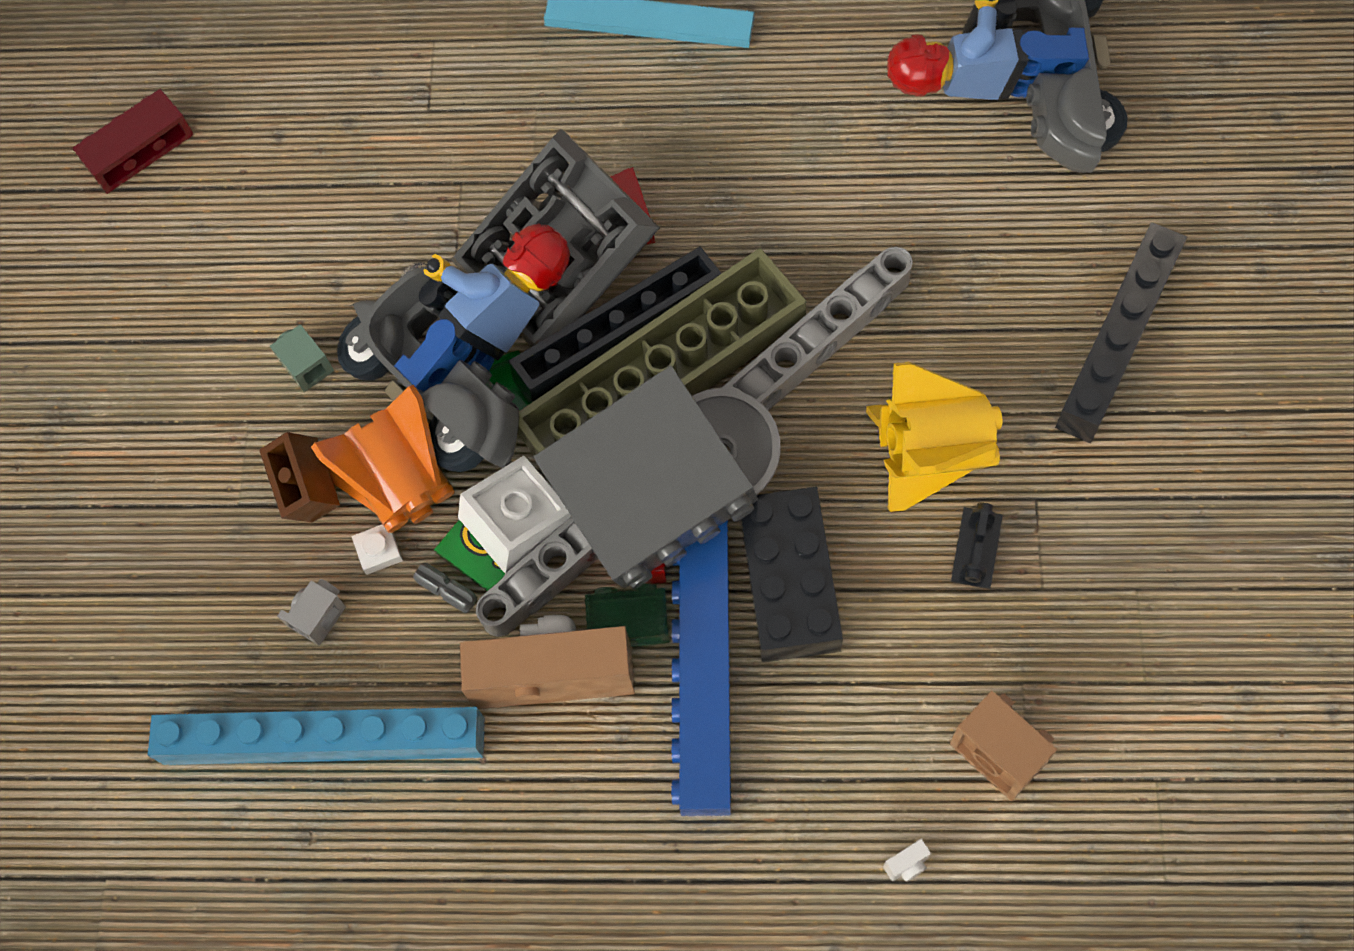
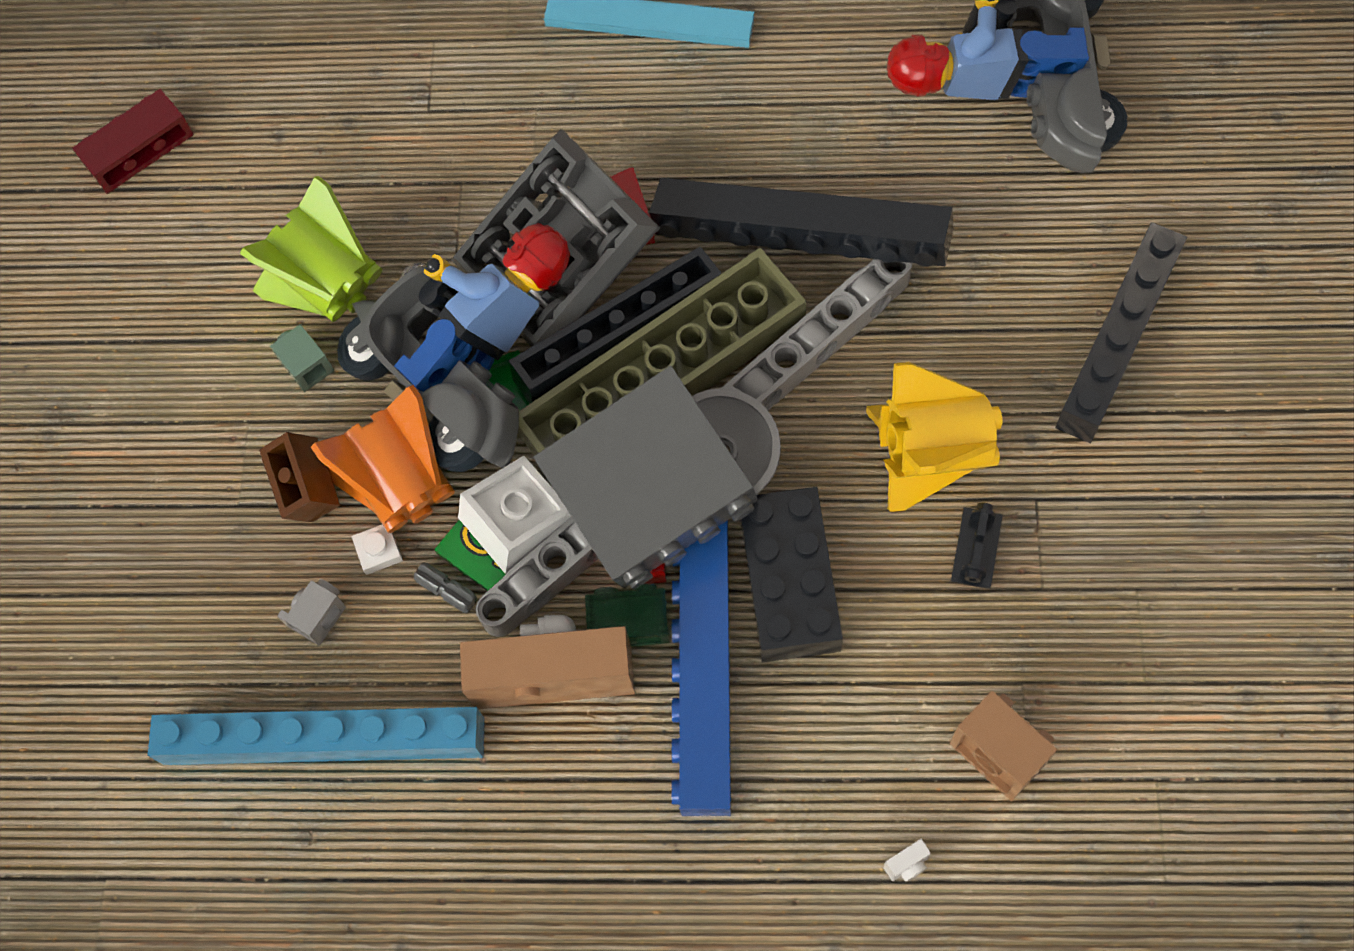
none -> lime brick [240,176,383,322]
none -> black brick [649,178,954,267]

